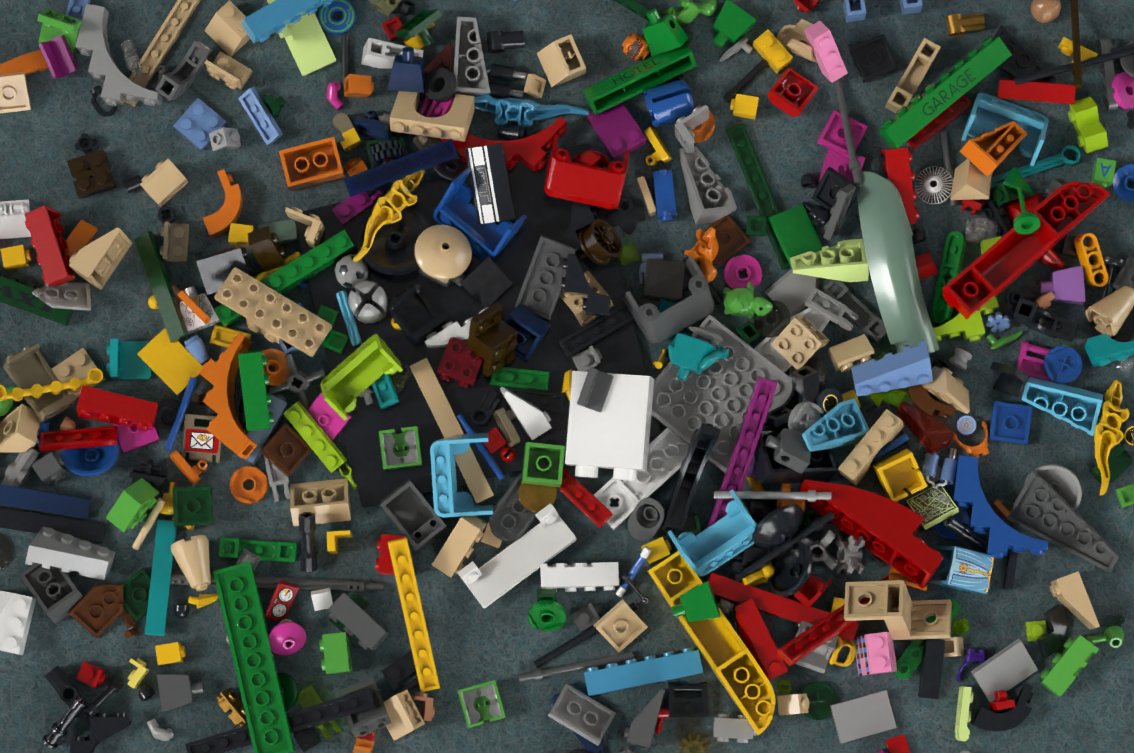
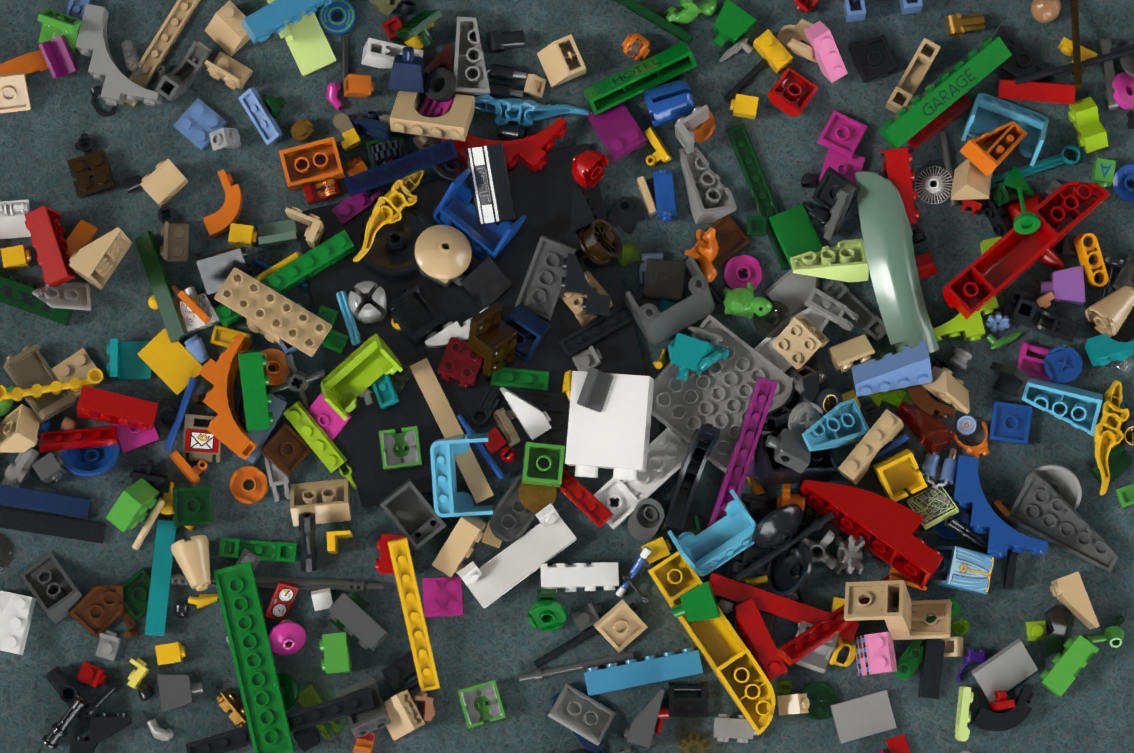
light grey wedge [25,526,115,580] -> none
dark brown brick [248,226,287,272] -> none
light grey piece [335,254,369,289] -> none
red windscreen [544,134,630,209] -> none
green torso [643,8,688,56] -> none
light grey bar [714,490,831,502] -> none
dark green slope [736,321,761,344] -> none
yellow bar [742,563,775,585] -> none
red panel [794,575,833,608] -> none
dark grey bar [834,80,862,185] -> none
green piece [931,231,967,325] -> none
clear rock [965,218,998,243] -> none
none -> light grey bracket [95,630,121,661]
none -> pearl gold plate [291,118,315,143]
none -> red leg [302,179,341,205]
none -> dark pink plate [422,576,463,617]

